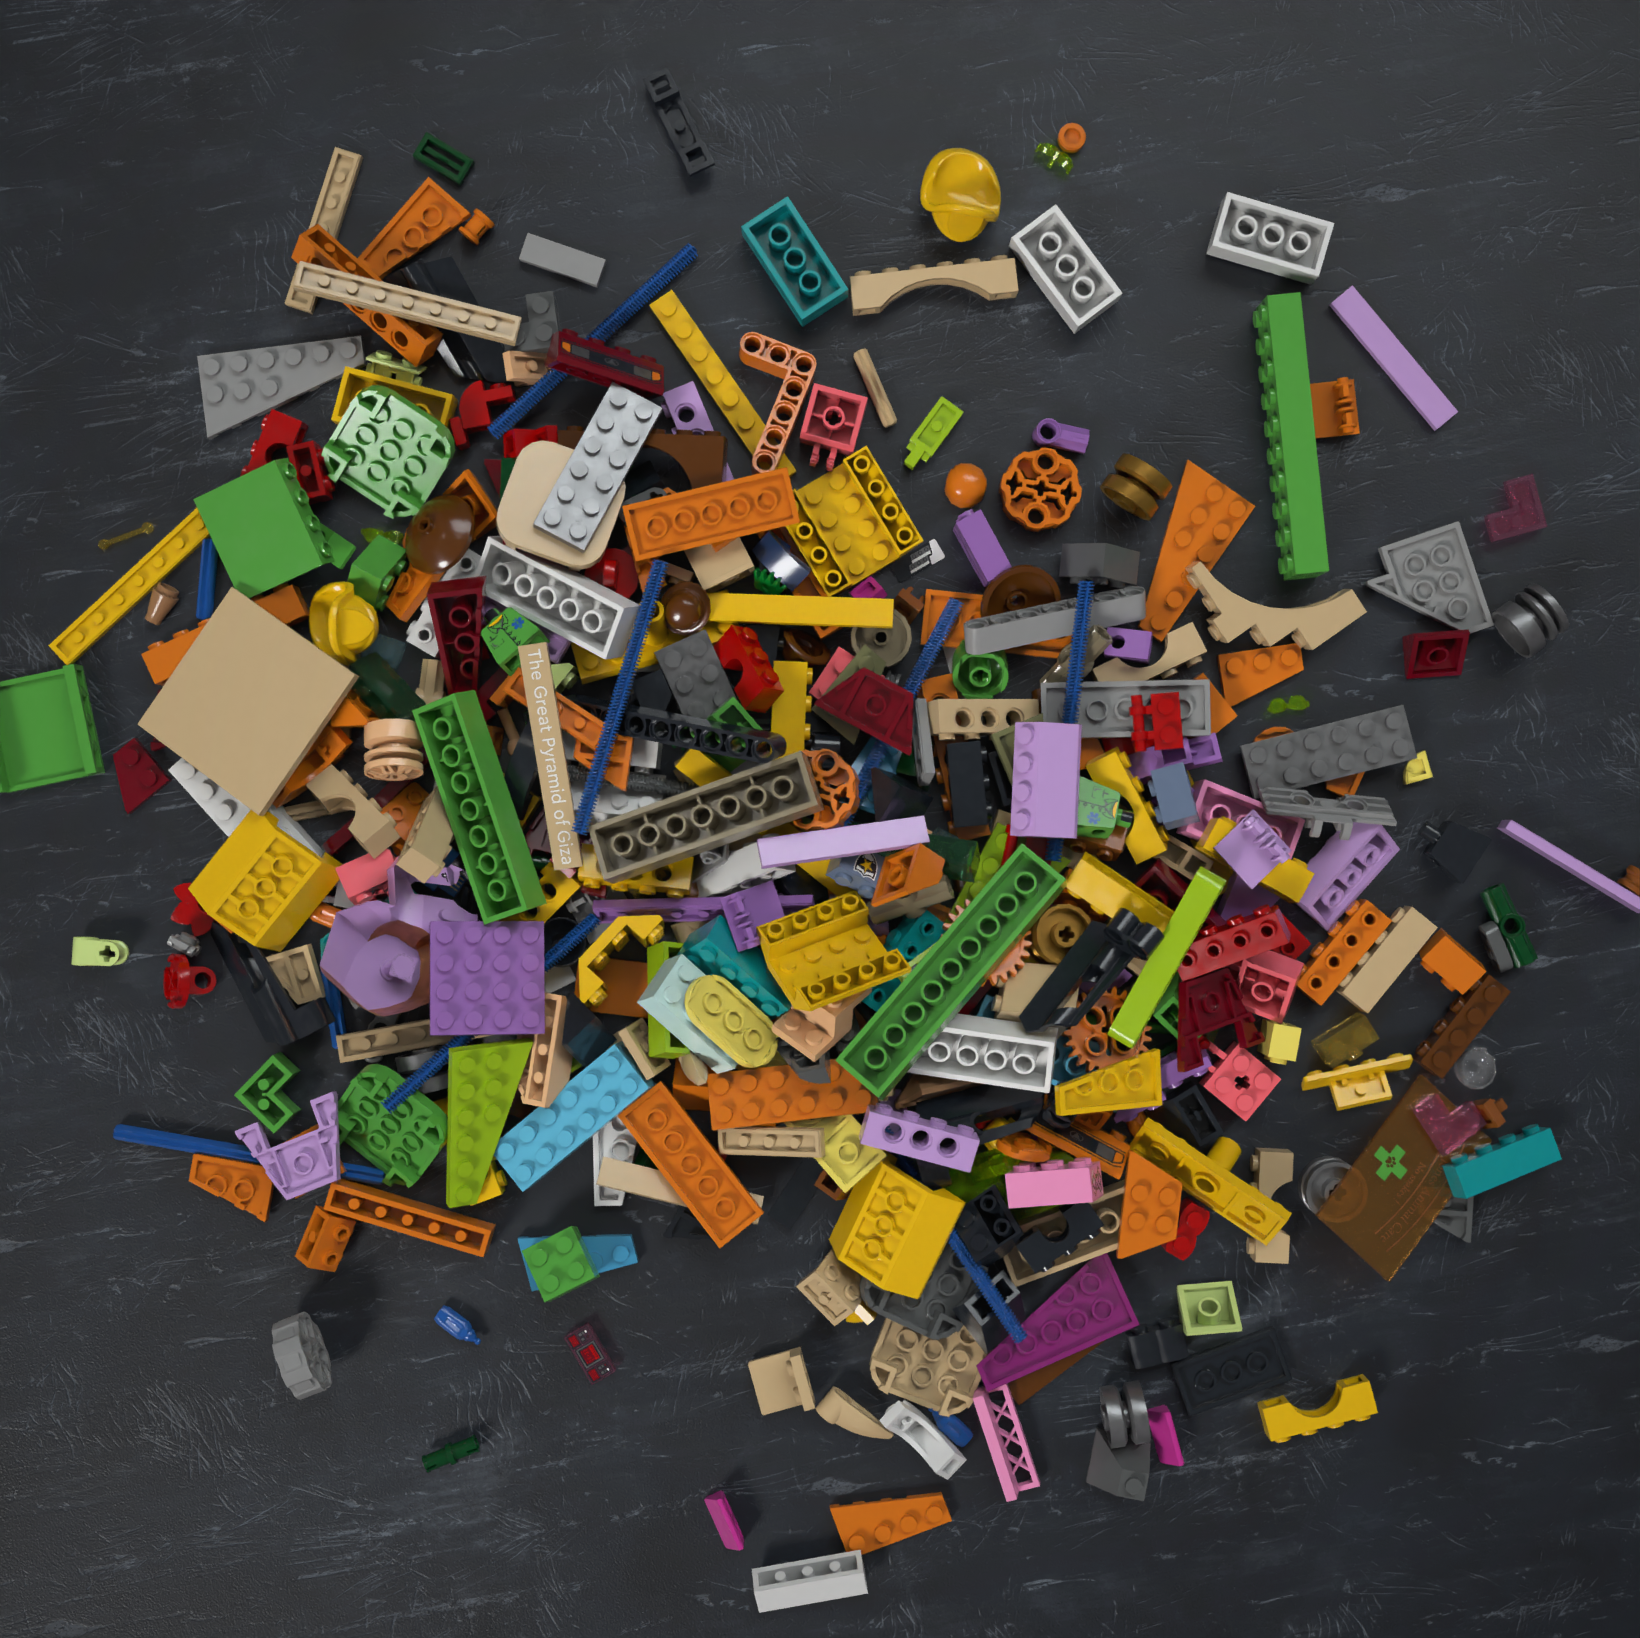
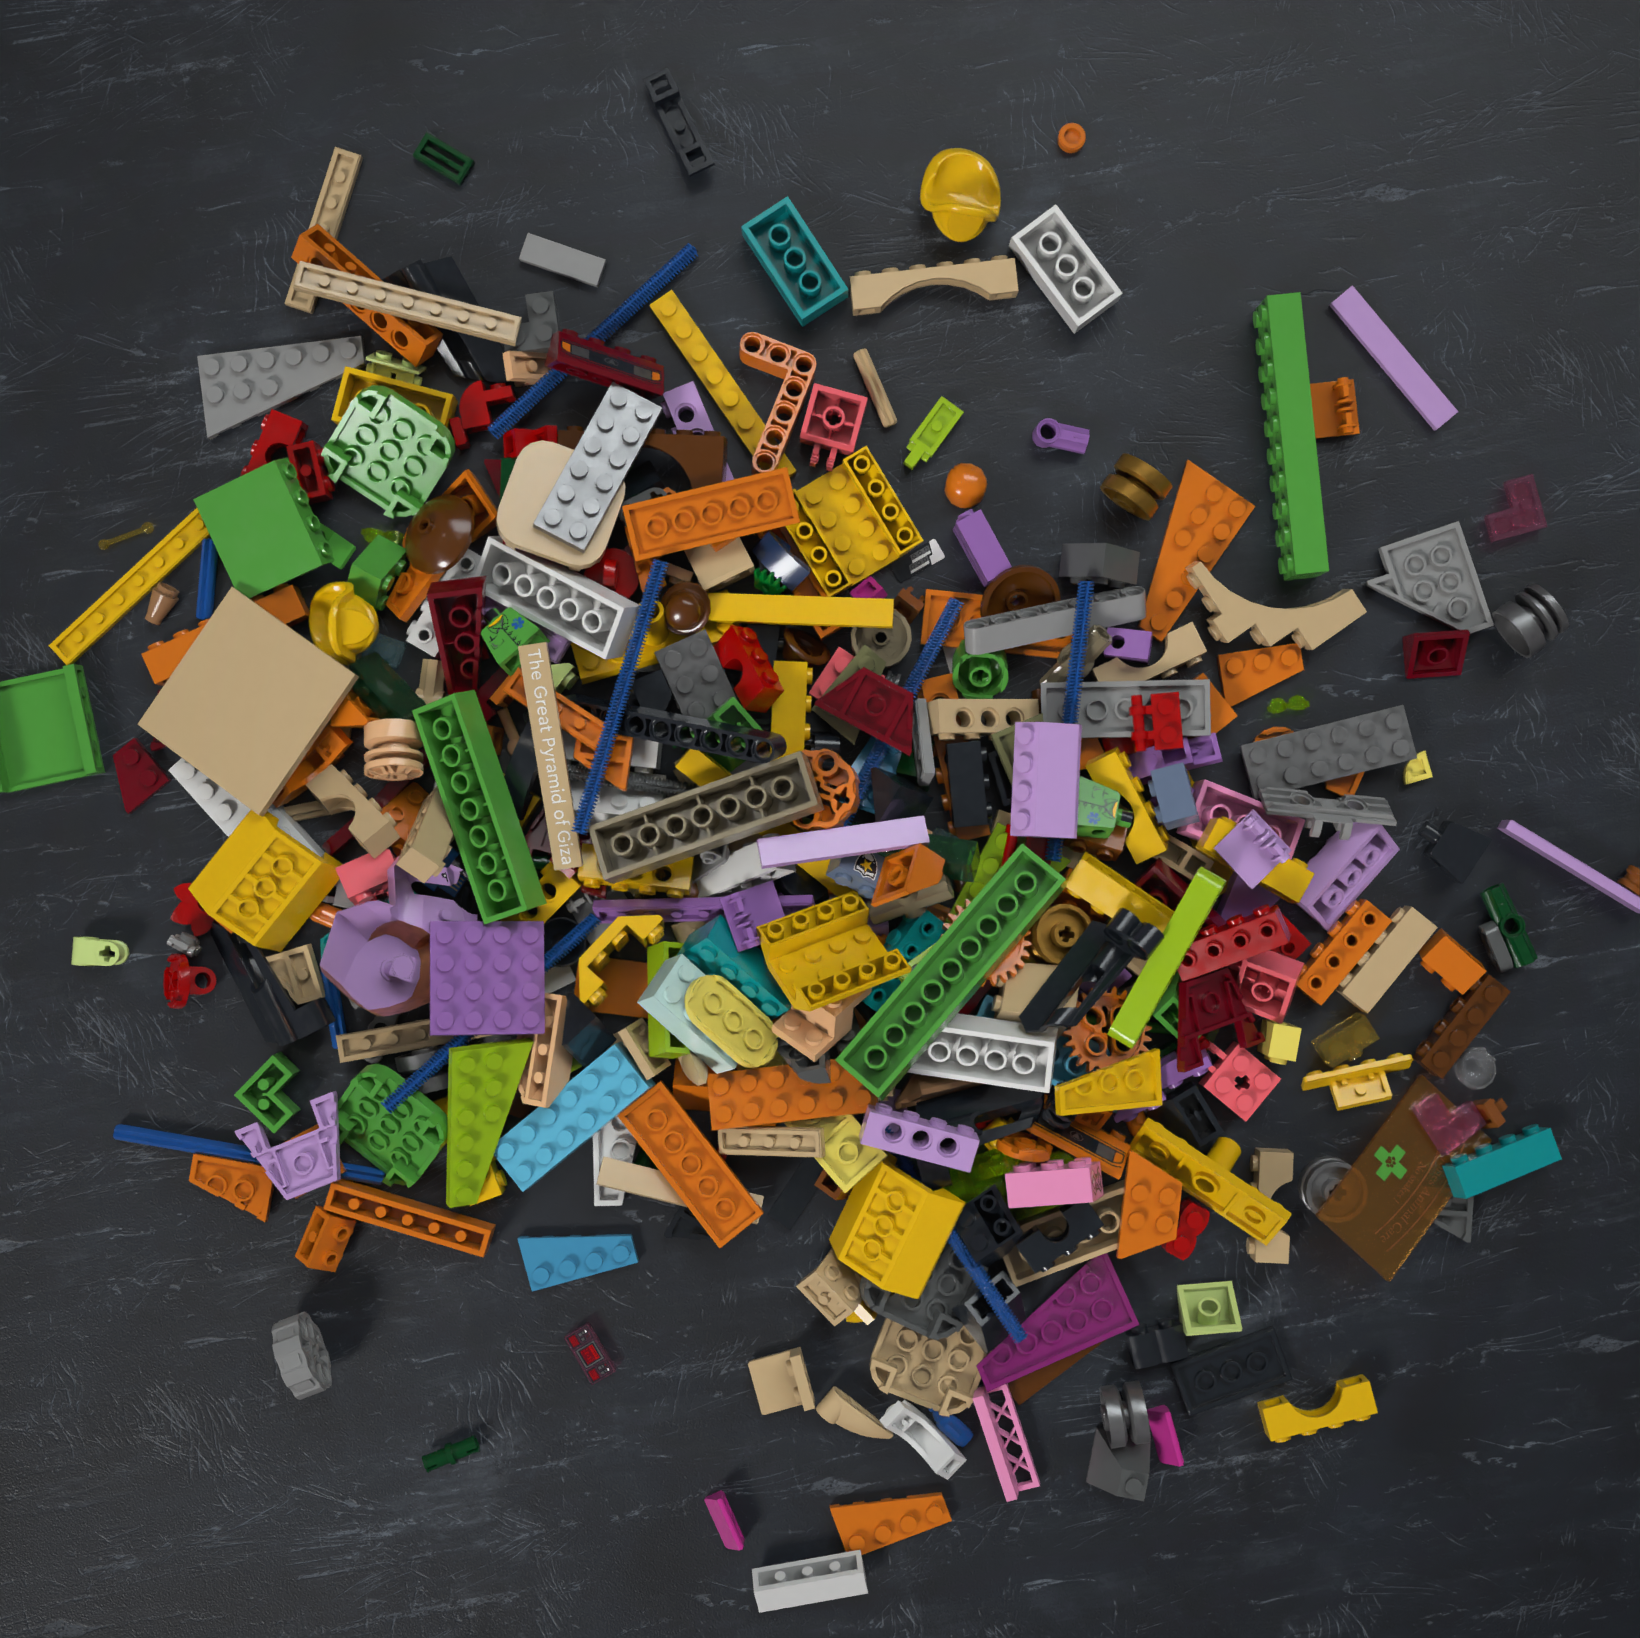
orange wing [357,177,472,279] -> none
blue piece [434,1305,481,1345] -> none
orange bush [459,208,495,246] -> none
bright green brick [522,1226,600,1302] -> none
orange connector [999,448,1082,532] -> none
clear neon green piece [1035,143,1074,175] -> none
white brick [1206,192,1334,285] -> none

